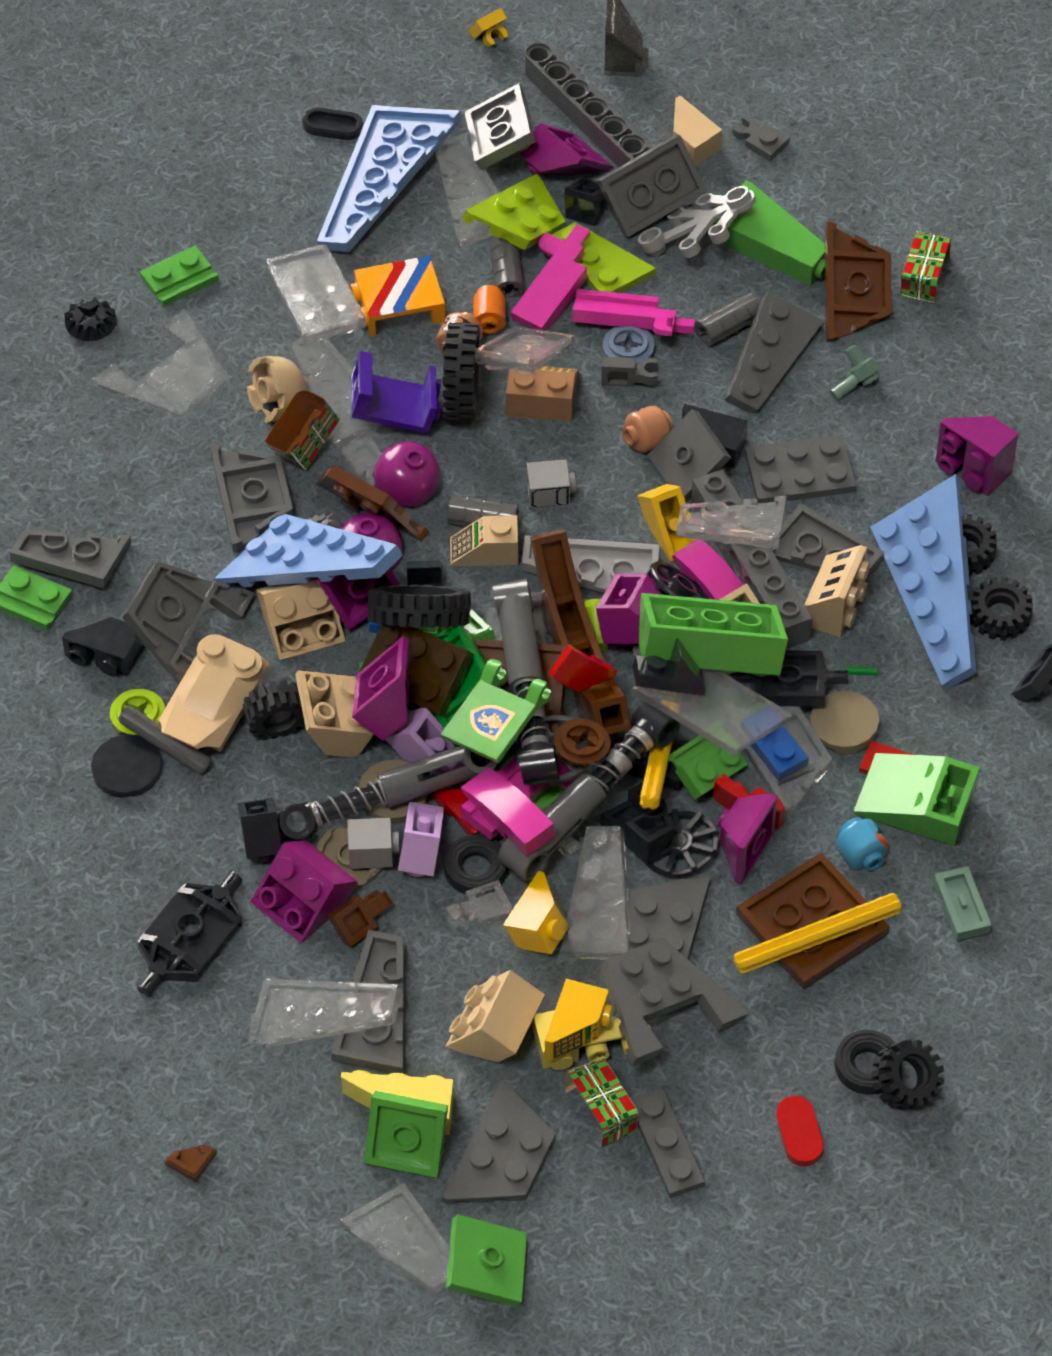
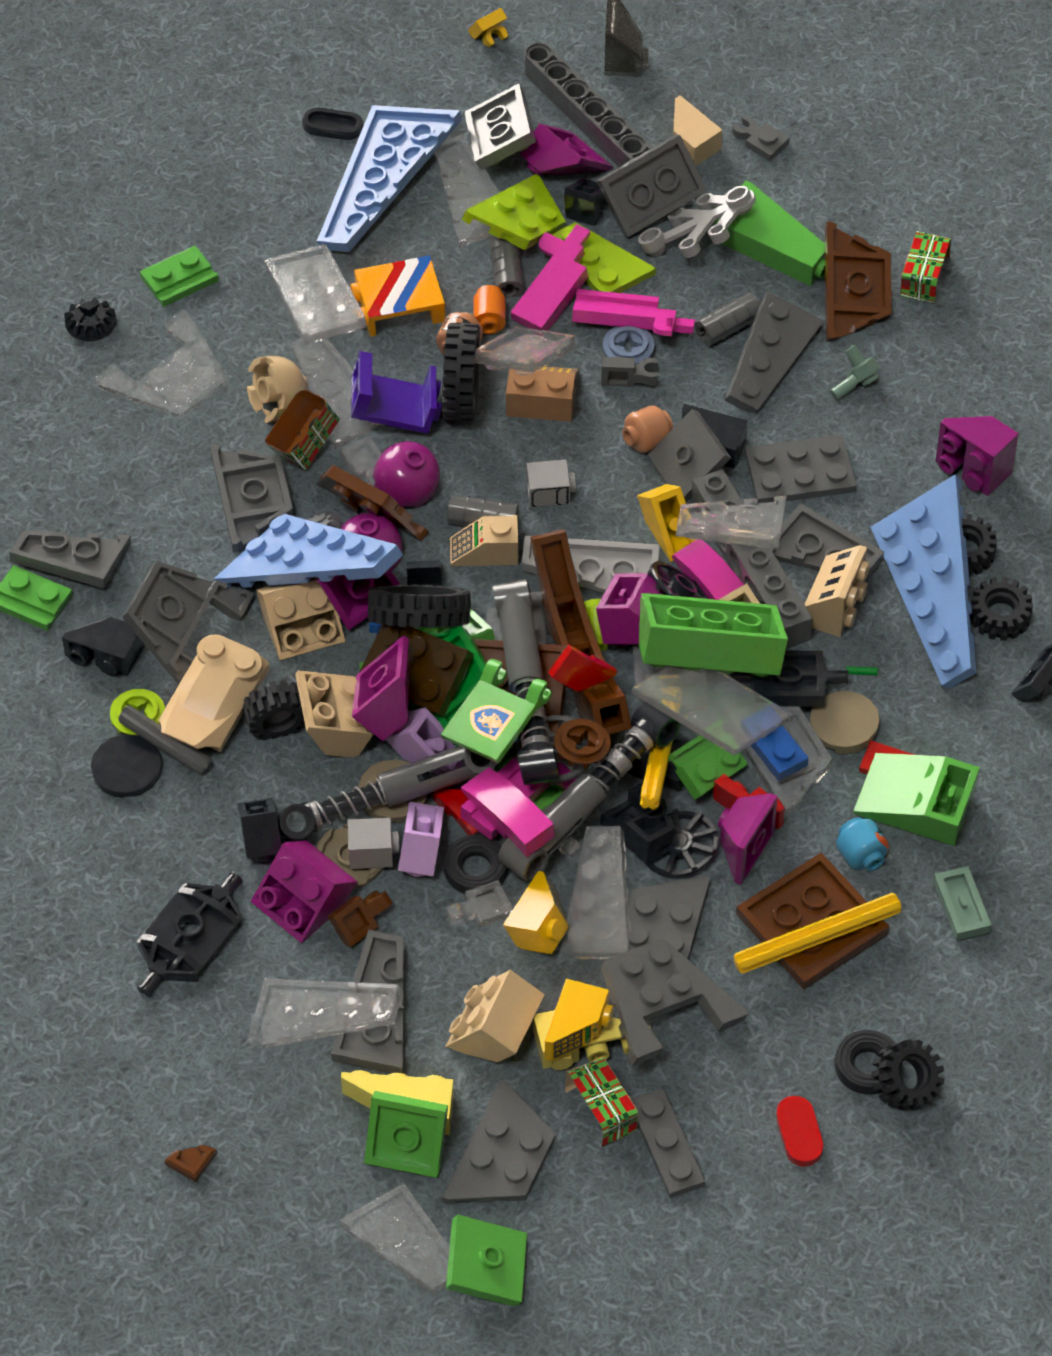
black slope [632,638,706,696] -> none

